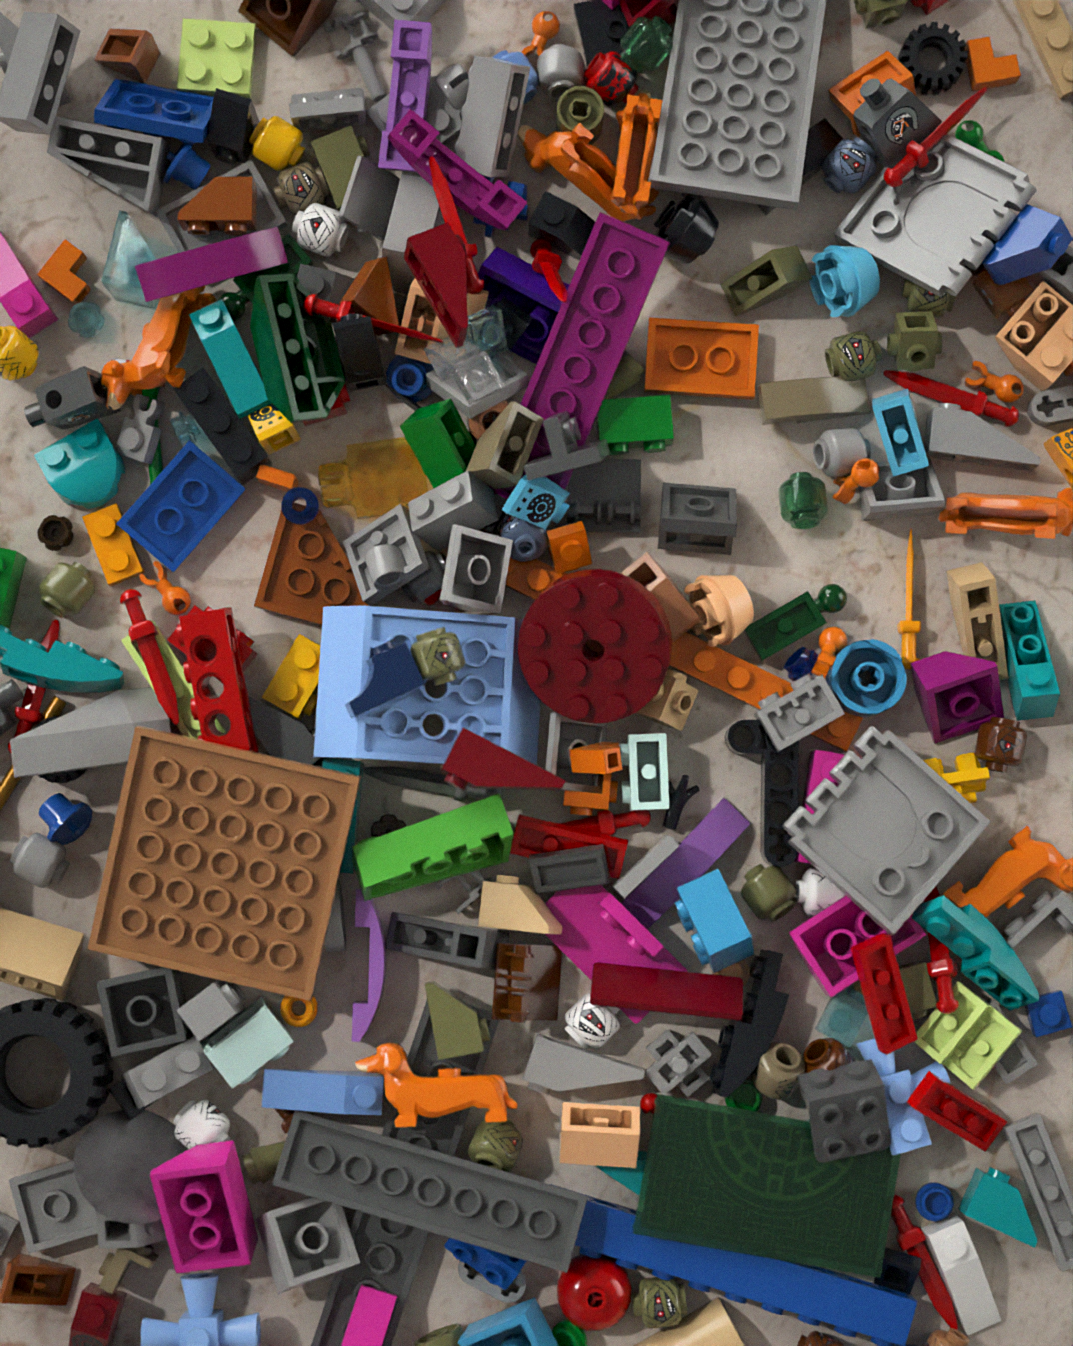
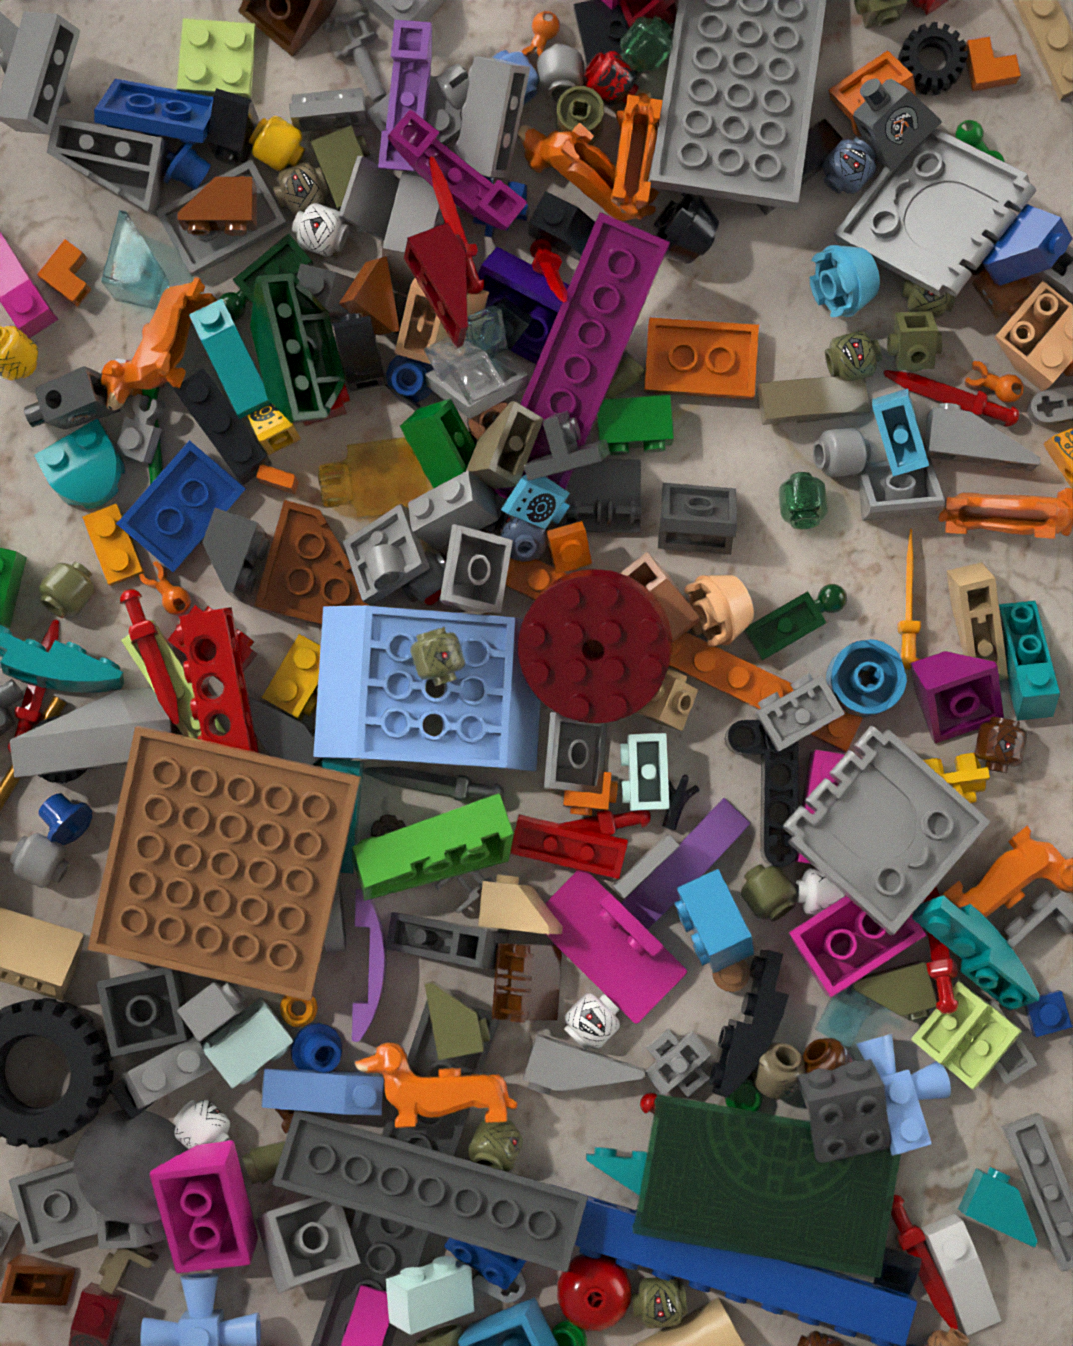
dark brown plate [37,515,74,551] -> none
clear light blue plate [68,302,104,338] -> none
dark orange slope [94,28,161,84] -> none
magenta slope [135,227,288,302] -> none
clear light blue plate [169,411,201,446] -> none
clear blue plate [281,487,319,525] -> none
red sword [303,294,443,343] -> none
dark blue arch [344,640,425,718] -> none
dark red slope [440,727,565,791] -> none
dark grey tile [529,844,610,894] -> none
light nougat slope [559,1102,640,1168] -> none
orange piece [570,742,622,774] -> none
dark red slope [590,962,743,1020] -> none
olive slope [720,246,812,316] -> none
clear blue plate [784,646,818,681] -> none
orange arm [811,627,847,679] -> none
orange arm [832,458,880,504] -> none
red plate [850,933,918,1055] -> none
red sword [884,87,987,187] -> none
red plate [906,1071,1007,1152] -> none
blue plate [915,1182,954,1221] -> none
none -> dark grey slope [202,508,269,602]
none -> blue piece [291,1022,342,1073]
none -> light aqua brick [386,1256,474,1335]

